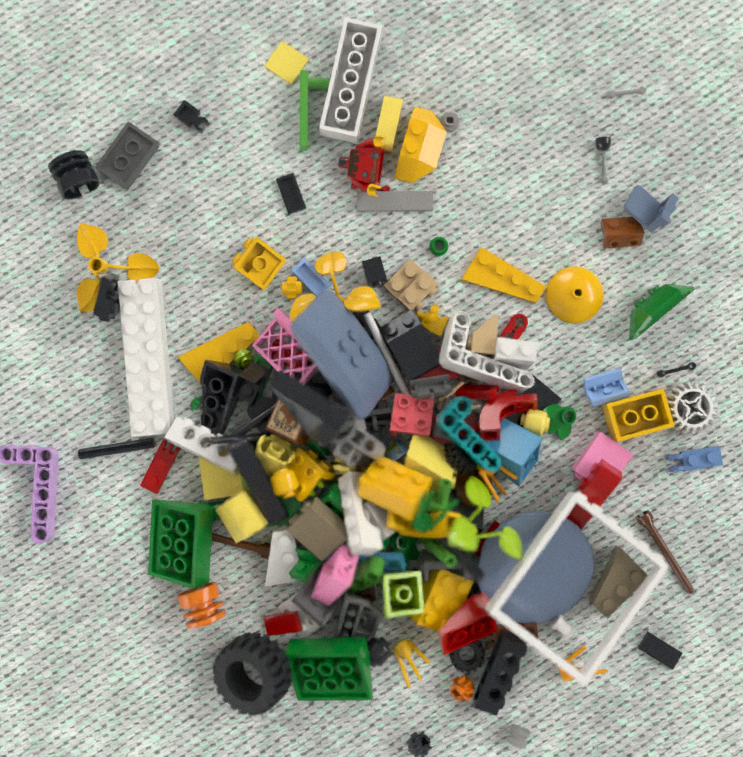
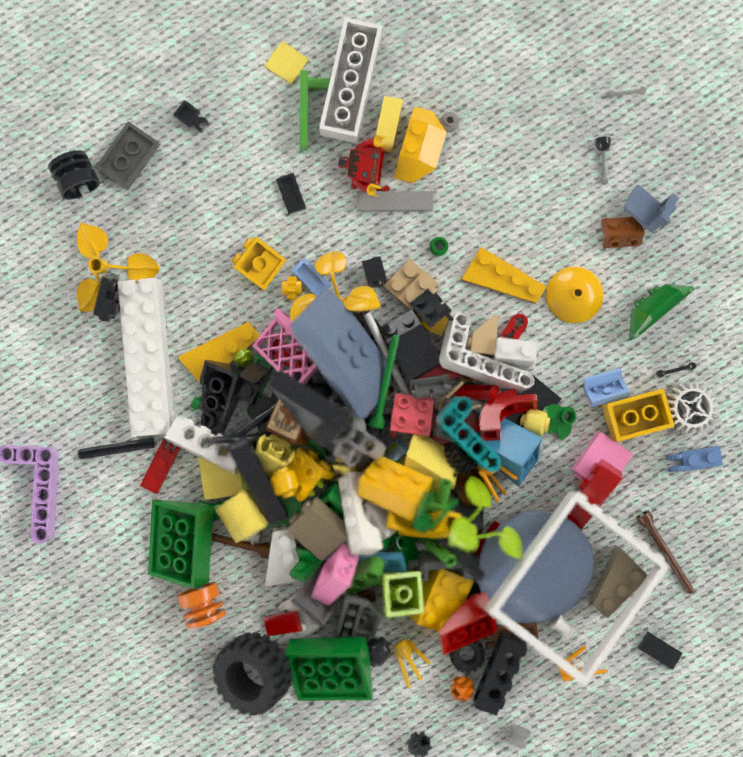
none -> light grey plate [246,529,263,545]
none -> green piece [368,334,400,429]
none -> black bracket [410,289,454,328]

